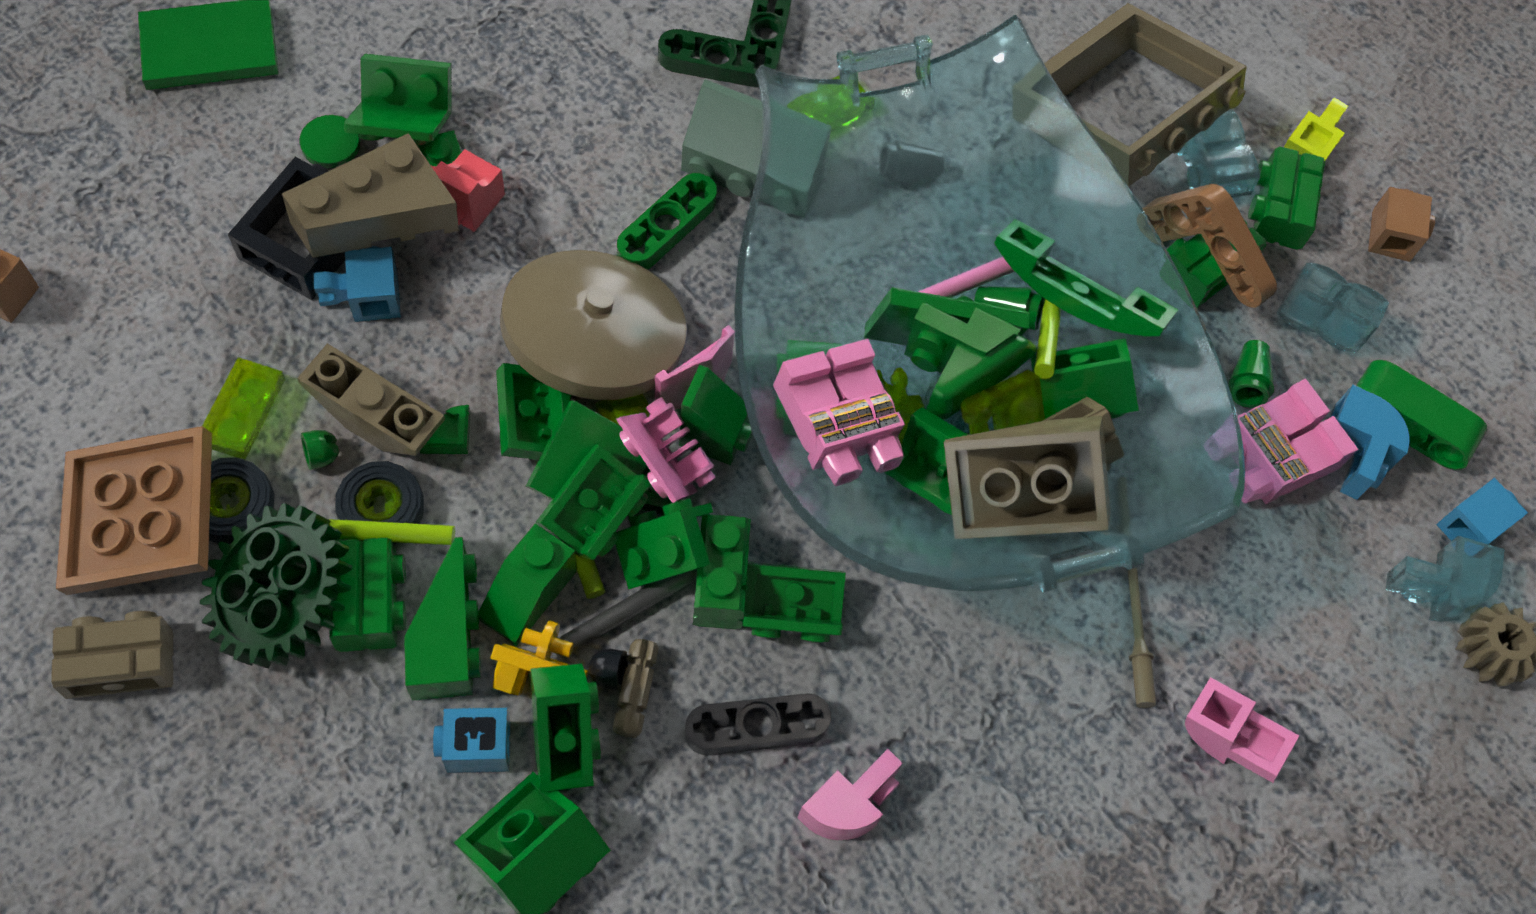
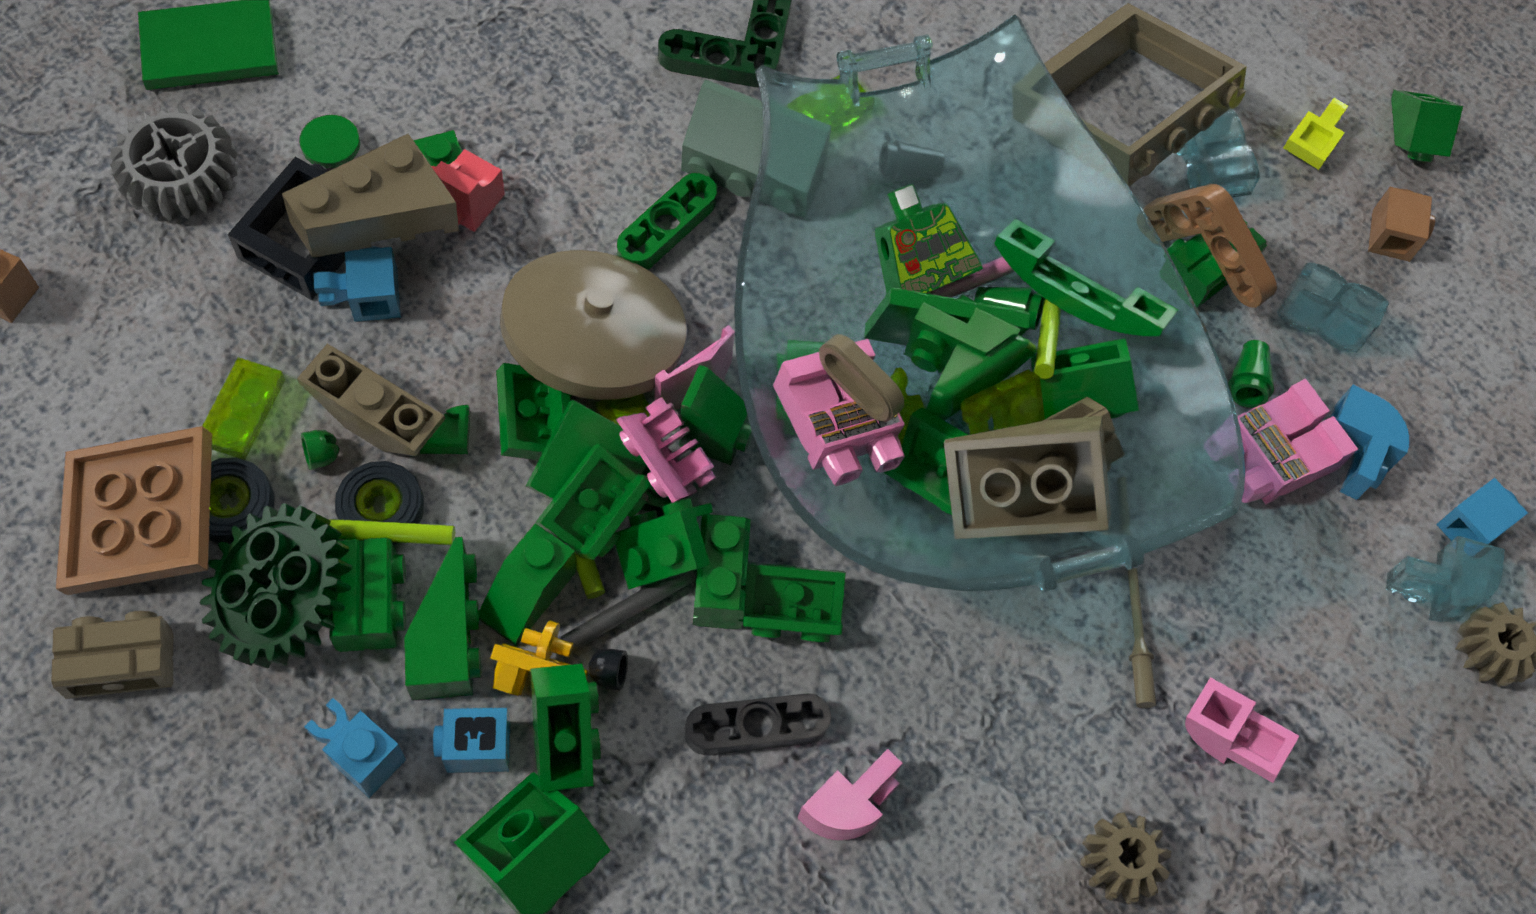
green bracket [344,54,452,145] -> none
dark tan axle [612,639,659,738] -> none
green brick [1248,146,1325,250] -> none
green beam [1356,360,1487,470] -> none
none -> light grey gear [110,104,238,221]
none -> dark azure brick [304,698,406,798]
none -> dark tan tile [819,334,904,422]
none -> torso [875,184,983,294]
none -> dark tan gear [1080,813,1172,904]
none -> green slope [1391,89,1464,162]

